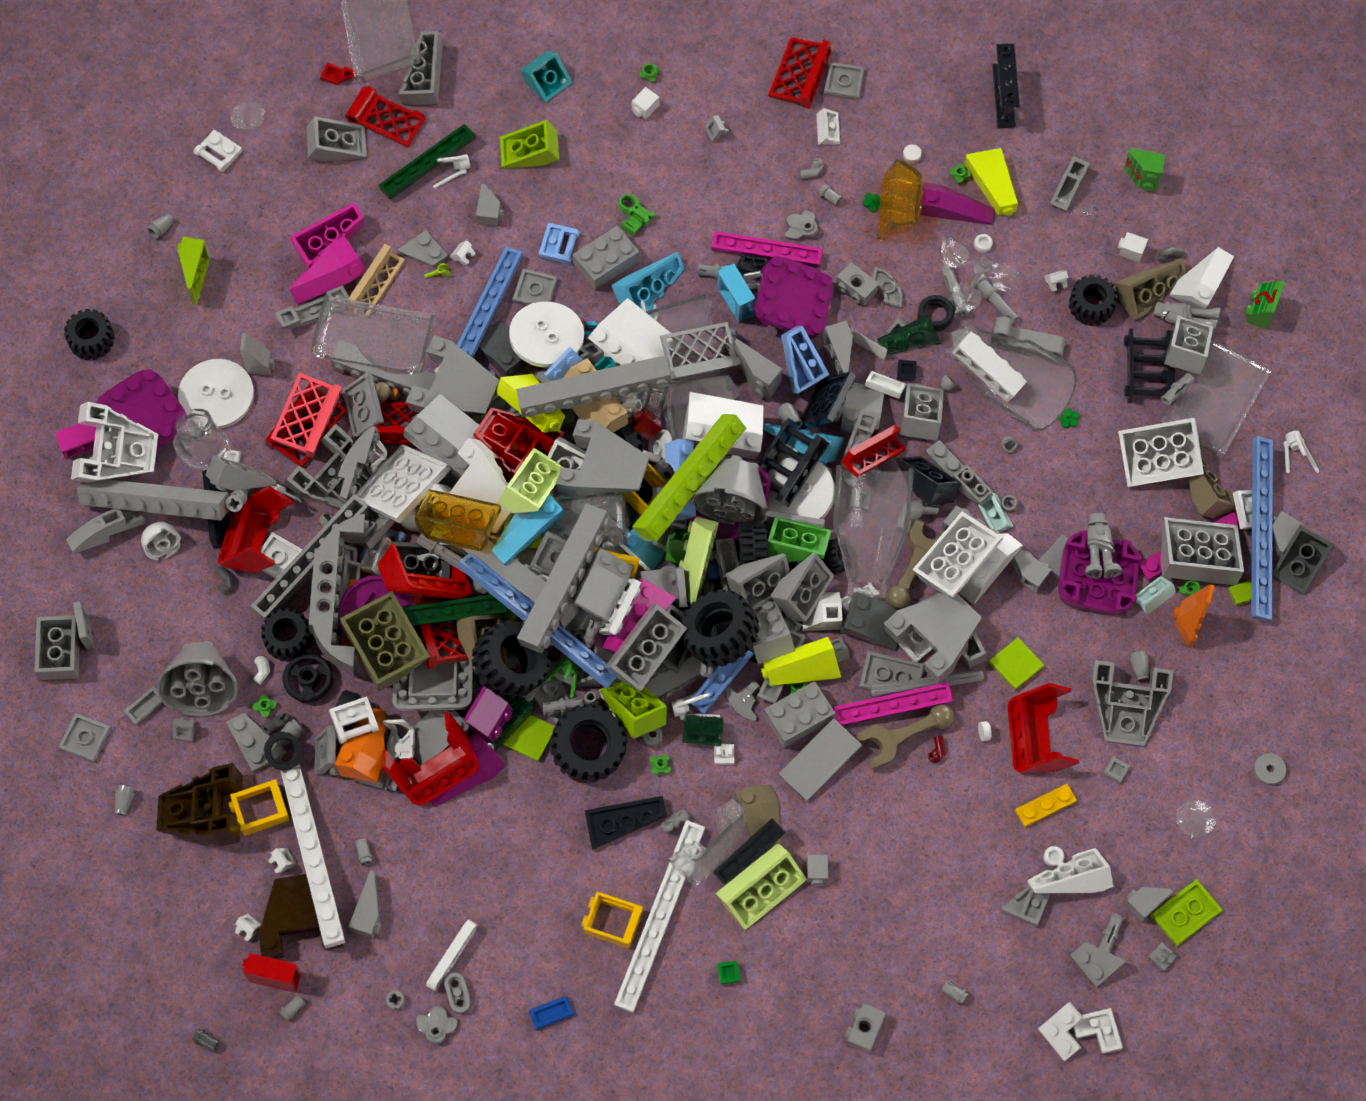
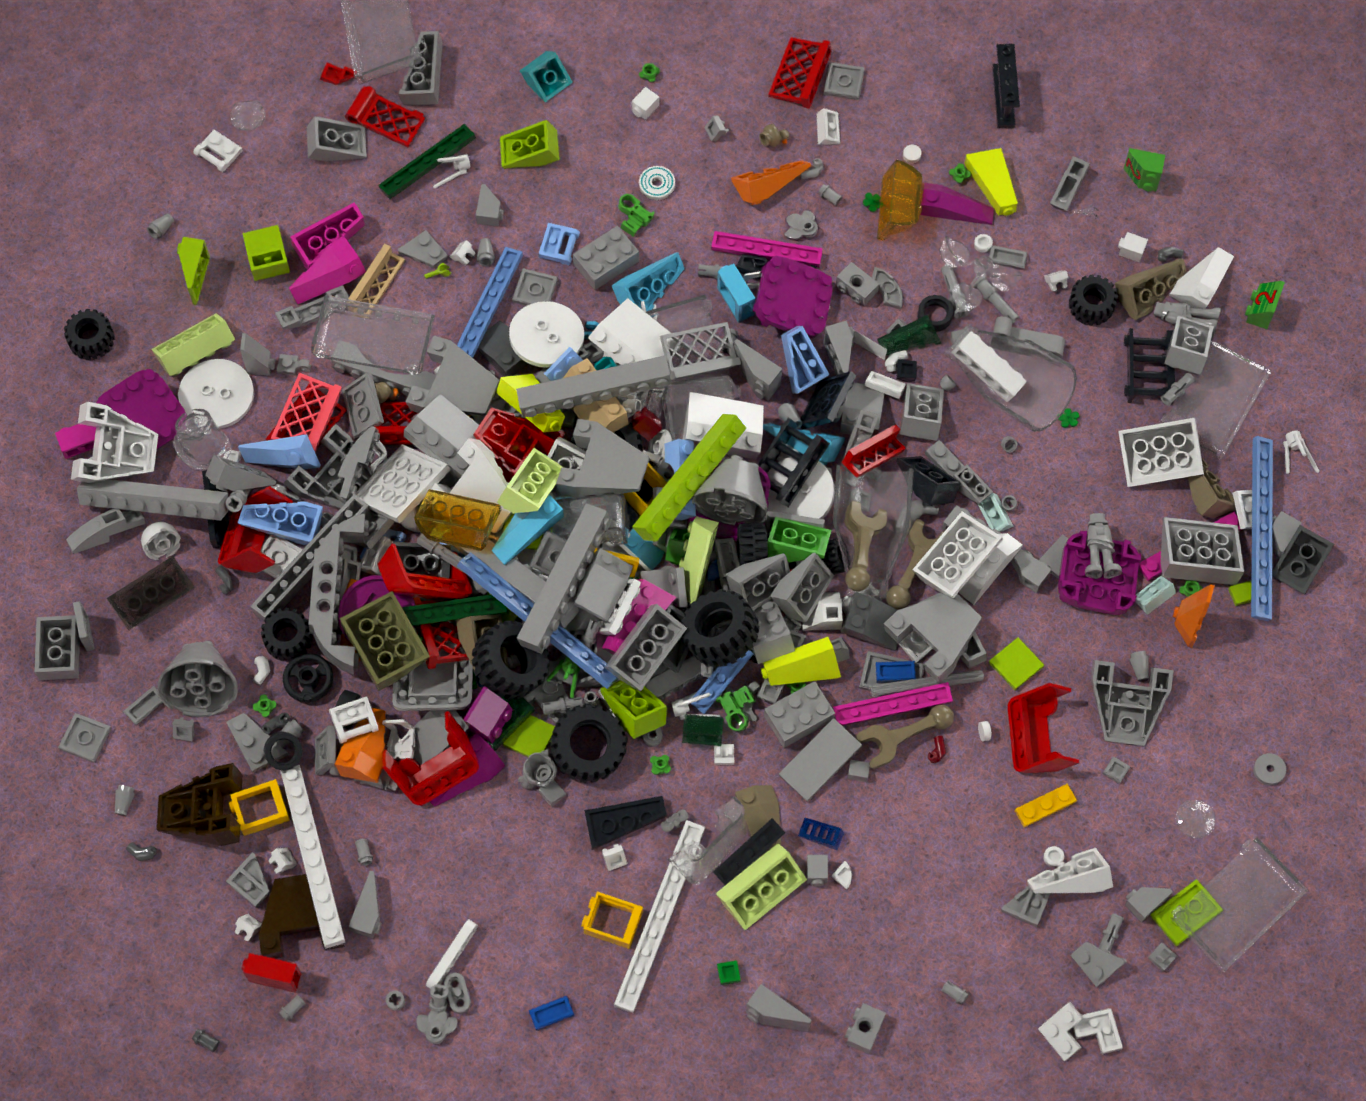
none -> clear smoke windscreen [107,556,195,631]
none -> dark grey arm [126,842,157,861]
none -> yellowish green slope [152,313,235,376]
none -> light grey wing [226,852,270,908]
none -> light blue wedge [238,434,321,470]
none -> light blue wedge [238,501,323,546]
none -> lime slope [242,225,290,281]
none -> light grey plate [277,354,311,376]
none -> light grey bush [429,984,448,1012]
none -> light grey cone [477,238,495,266]
none -> light grey hair [518,749,557,789]
none -> light grey slope [538,780,567,807]
none -> white tile [602,844,627,871]
none -> white tile [639,166,675,200]
none -> bright green piece [716,685,756,732]
none -> orange wedge [731,160,811,205]
none -> light grey slope [746,984,812,1032]
none -> dark tan animal [759,124,790,147]
none -> clear blue slope [798,818,844,850]
none -> white tile [832,861,852,890]
none -> dark tan piece [844,500,887,592]
none -> light grey slope [848,760,870,782]
none -> blue tile [875,661,916,683]
none -> white arm [885,350,908,372]
none -> light grey tile [988,245,1028,269]
none -> clear windscreen [1171,837,1309,973]

